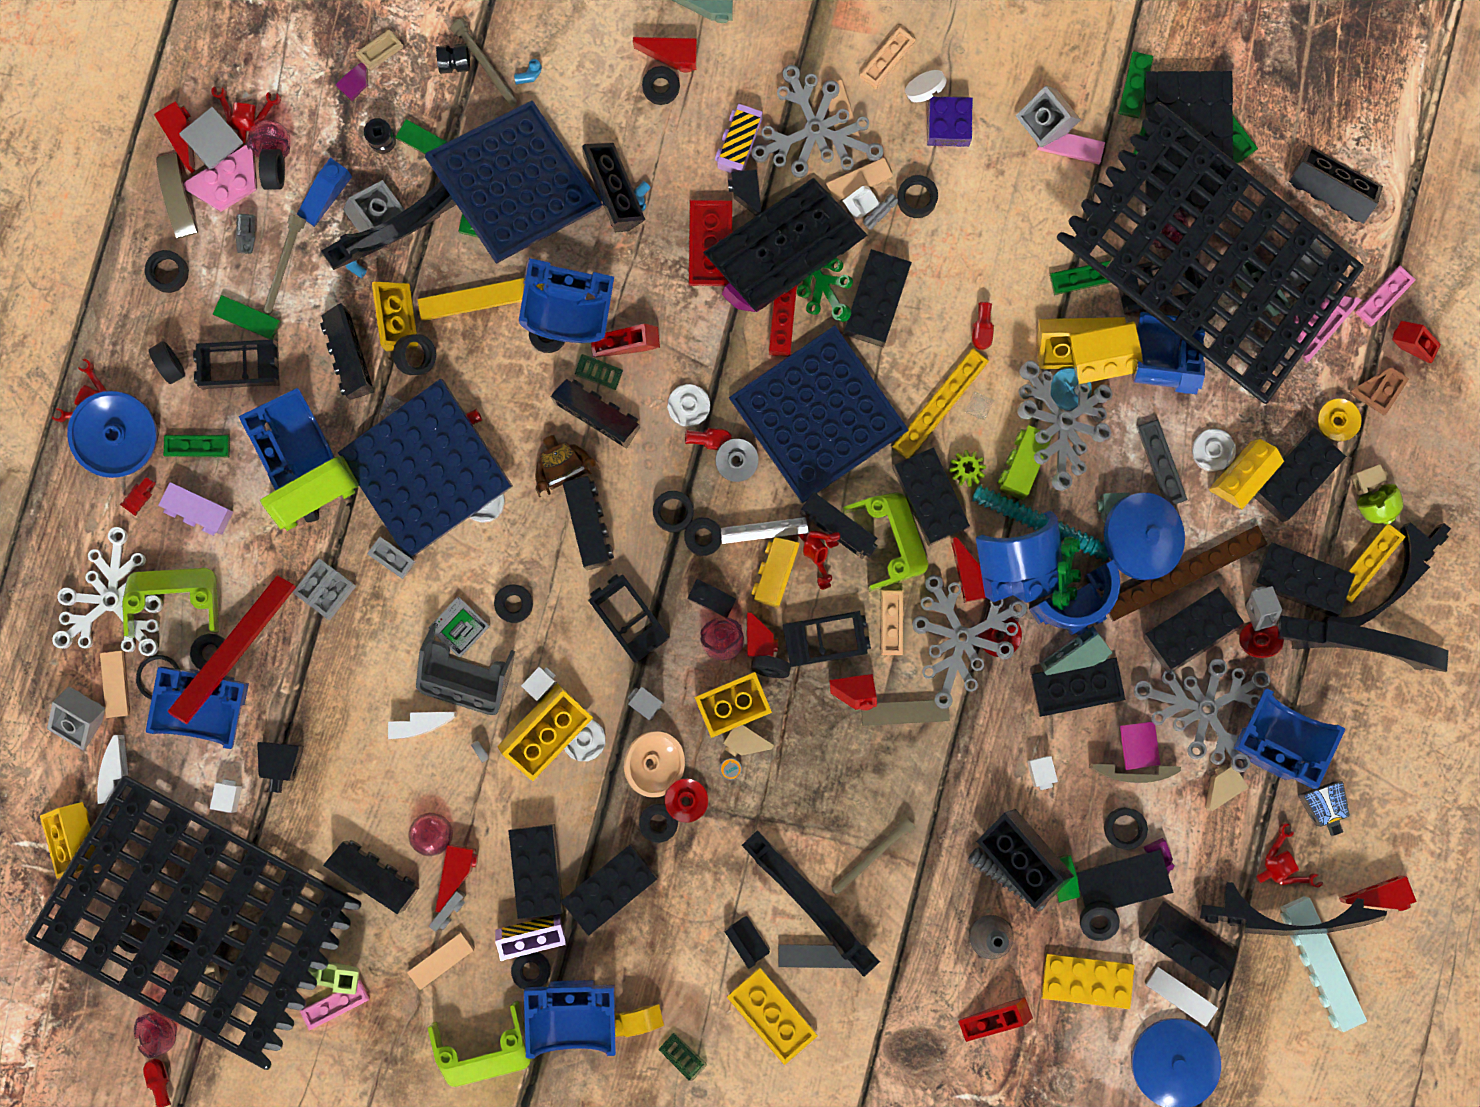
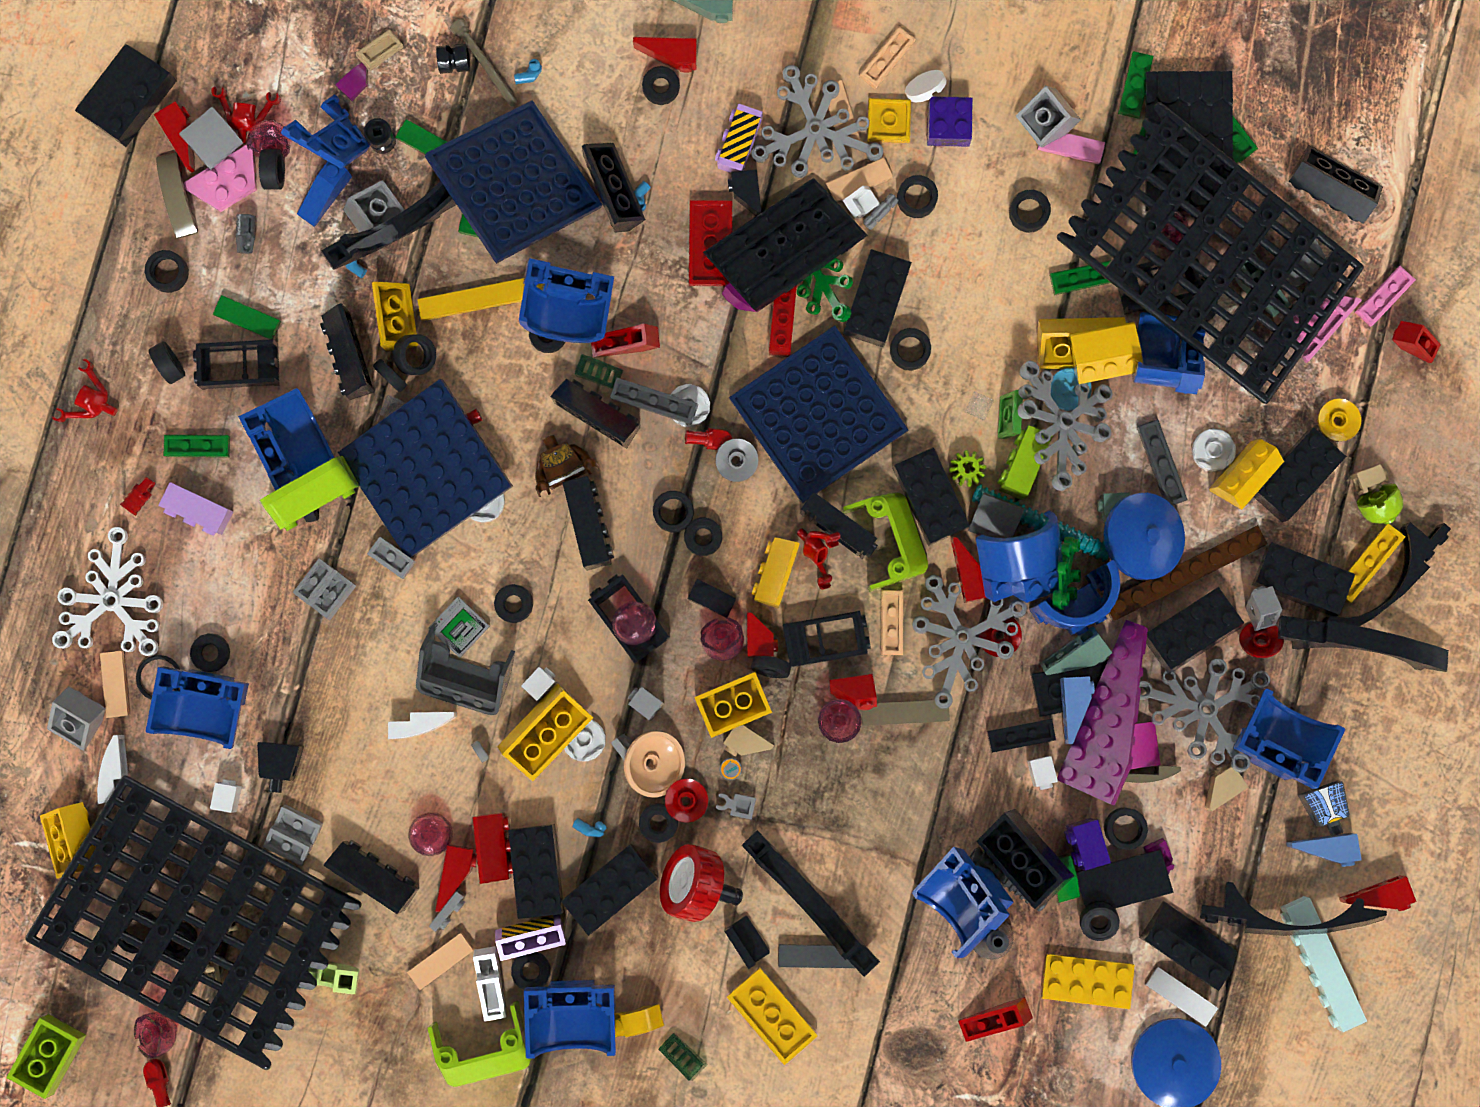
blue dish [67,391,158,478] -> none
lime windscreen [122,568,219,638] -> none
red tile [168,575,296,724] -> none
dark tan piece [263,215,306,315] -> none
bright pink tile [300,979,370,1030] -> none
white tile [721,517,809,544] -> none
dark tan piece [832,815,916,894] -> none
yellow tile [892,348,989,459] -> none
red arm [972,302,994,350] -> none
red piece [1256,823,1323,888] -> none
nougat wing [1349,367,1409,416] -> none
none -> lime brick [6,1014,87,1099]
none -> black slope [75,44,177,147]
none -> light grey slope [263,804,323,866]
none -> blue wing [281,94,370,169]
none -> black tyre [373,359,407,392]
none -> red slope [473,812,513,884]
none -> white slope [473,946,507,1021]
none -> dark azure arm [573,818,607,837]
none -> dark grey plate [610,378,698,425]
none -> light grey plate [611,734,633,760]
none -> clear pink cylinder [612,601,656,645]
none -> red wheel [660,844,743,922]
none -> light grey plate [716,793,756,820]
none -> clear pink cylinder [818,699,862,743]
none -> yellow tile [867,98,911,143]
none -> black tyre [890,328,931,371]
none -> blue piece [912,847,1014,958]
none -> dark grey slope [968,492,1024,538]
none -> black plate [987,719,1056,753]
none -> bright green tile [998,390,1023,439]
none -> black tyre [1009,189,1051,233]
none -> magenta wing [1057,620,1148,806]
none -> medium blue slope [1060,676,1095,744]
none -> dark purple brick [1064,818,1111,871]
none -> medium blue slope [1286,833,1362,867]

